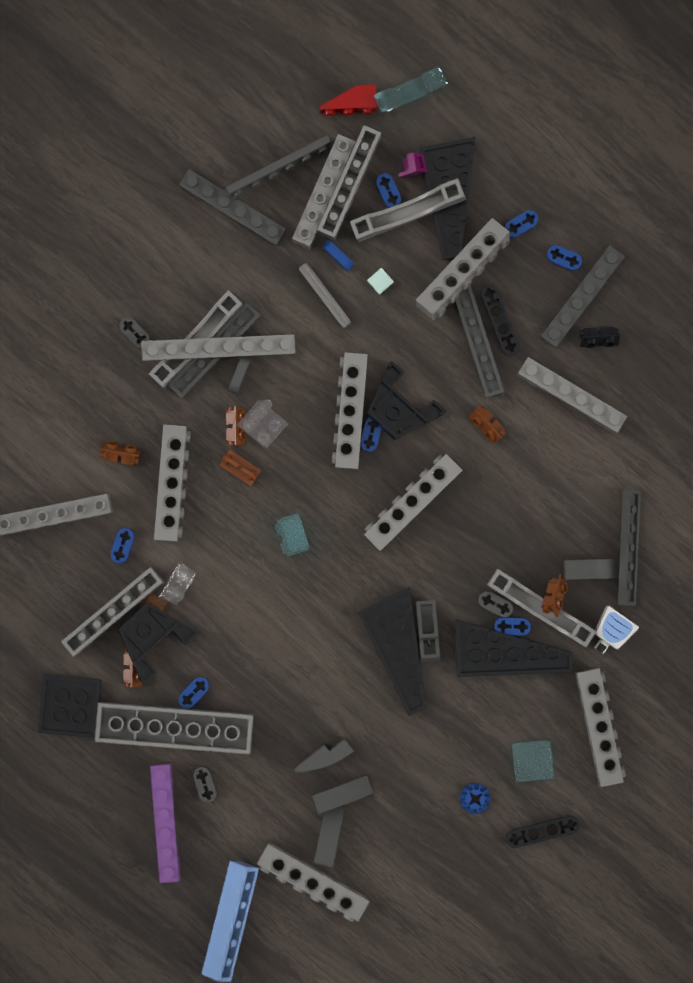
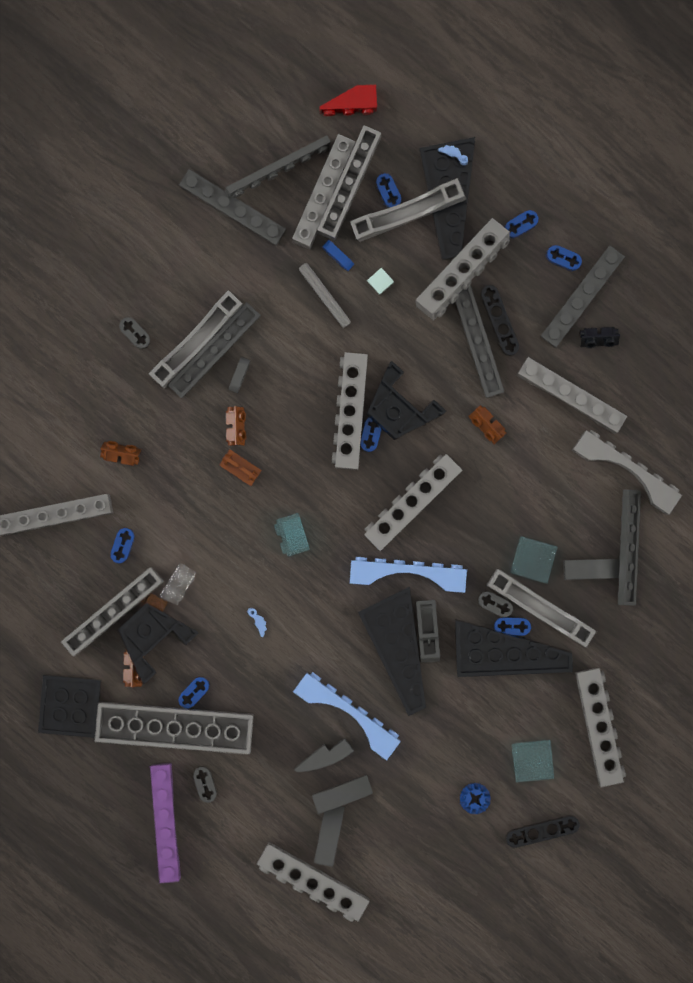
light grey plate [141,334,295,361] -> none
light grey brick [154,424,191,542] -> none
light blue brick [202,861,259,982] -> none
clear hinge [237,399,288,449] -> none
clear light blue slope [373,67,447,113] -> none
magenta panel [398,152,427,178] -> none
dark orange hinge [542,575,568,617] -> none
torso [594,606,639,654] -> none
none -> light blue piece [247,608,267,637]
none -> light blue arch [293,672,400,760]
none -> light blue arch [350,557,467,593]
none -> light blue piece [438,145,468,165]
none -> clear light blue tile [510,536,557,584]
none -> light grey arch [572,430,682,515]

